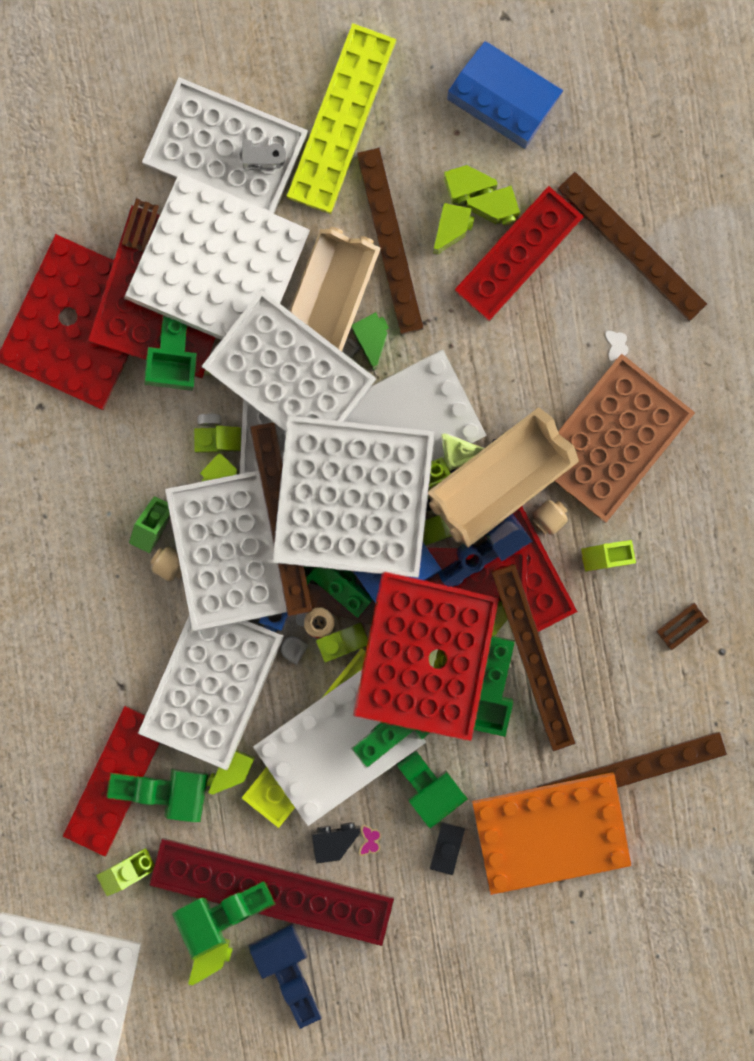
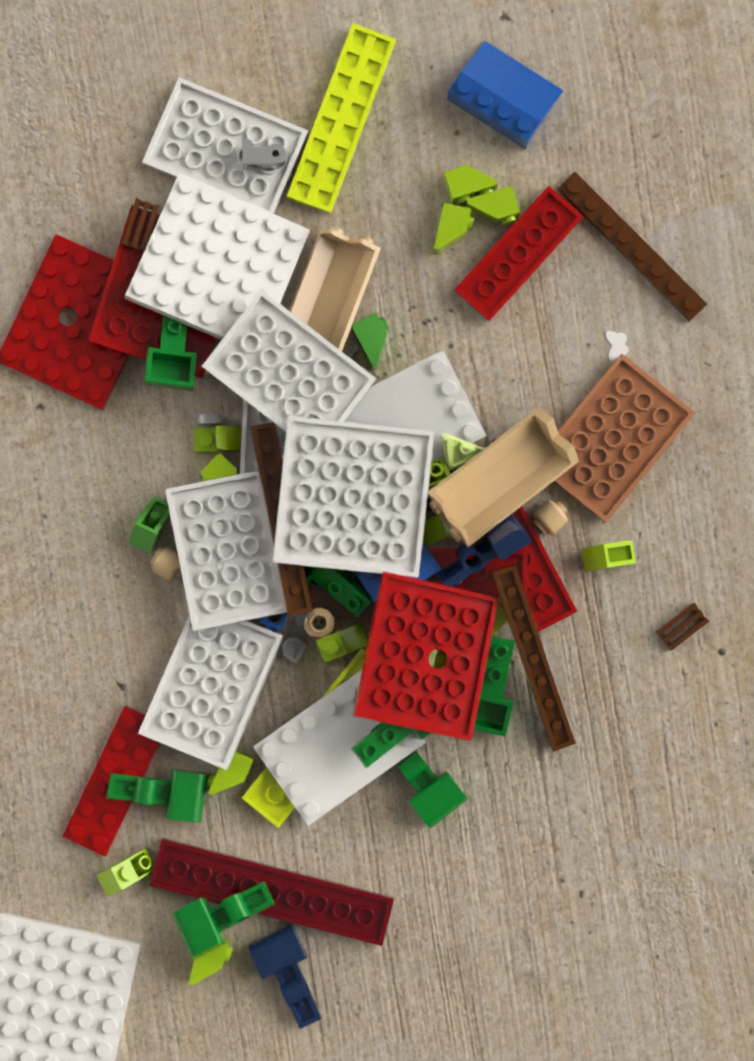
black slope [312,822,361,864] -> none
reddish brown plate [357,147,423,335] -> none
dark pink sticker [359,825,381,856] -> none
black tile [430,822,465,875] -> none
orange plate [472,772,632,895] -> none
reddish brown plate [536,732,727,788] -> none

